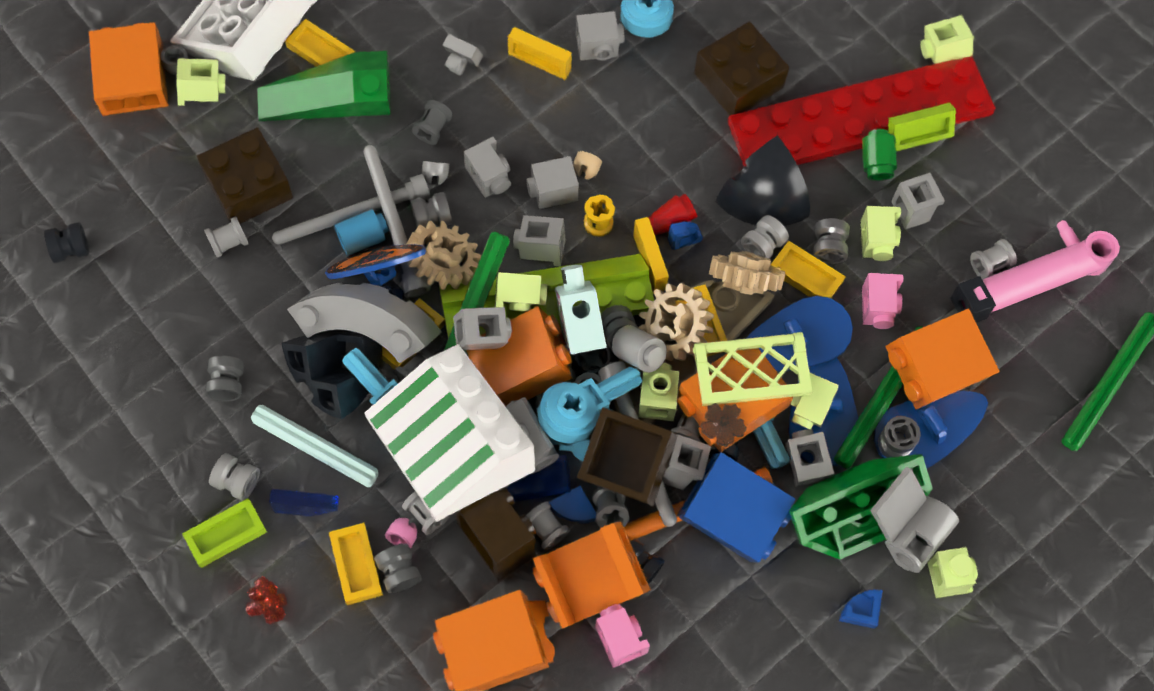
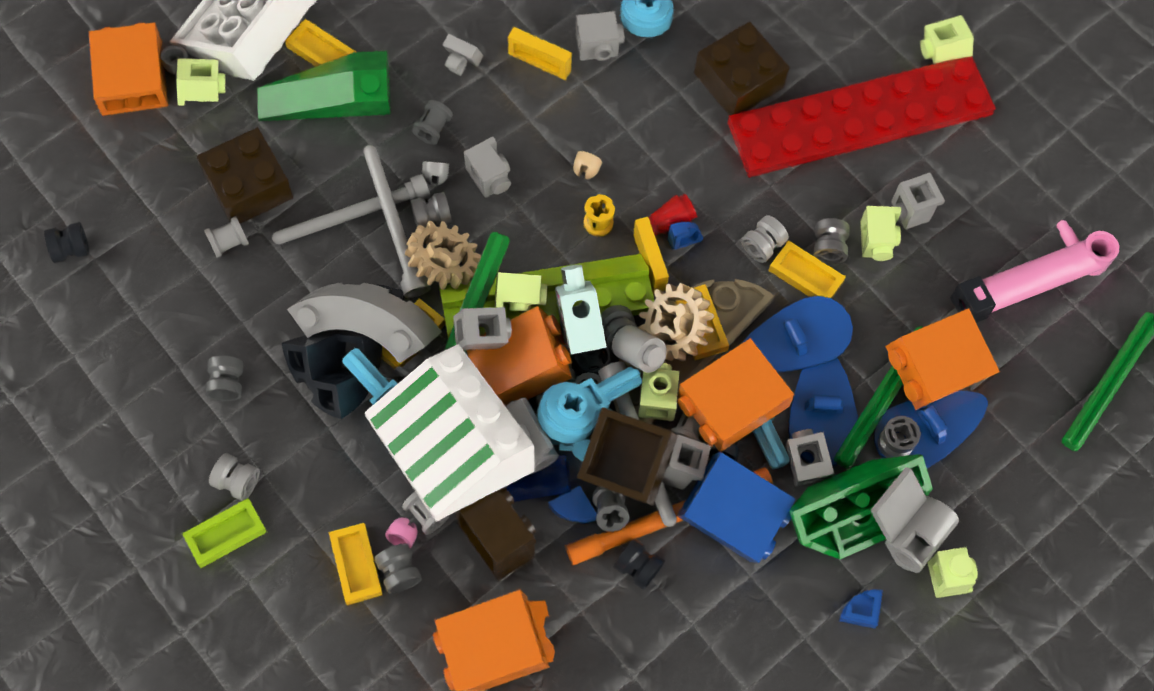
clear red plant [245,577,287,624] -> none
light aqua axle [251,405,379,487] -> none
clear blue tile [269,489,340,517] -> none
shield [325,244,427,286] -> none
dark azure brick [334,209,389,256] -> none
light grey brick [513,215,566,267] -> none
light grey brick [526,156,579,209] -> none
light grey bush [526,501,570,551] -> none
orange panel [532,521,651,629] -> none
bright pink brick [595,604,650,668] -> none
yellowish green window [693,332,813,406] -> none
clear smoke plant [701,403,747,447] -> none
tan gear [709,251,785,295] -> none
black brick [716,135,810,226] -> none
yellowish green brick [791,372,839,430] -> none
green brick [862,129,897,181] -> none
bright pink brick [862,273,903,329] -> none
lime tile [888,103,956,151] -> none
light grey bush [970,239,1017,279] -> none

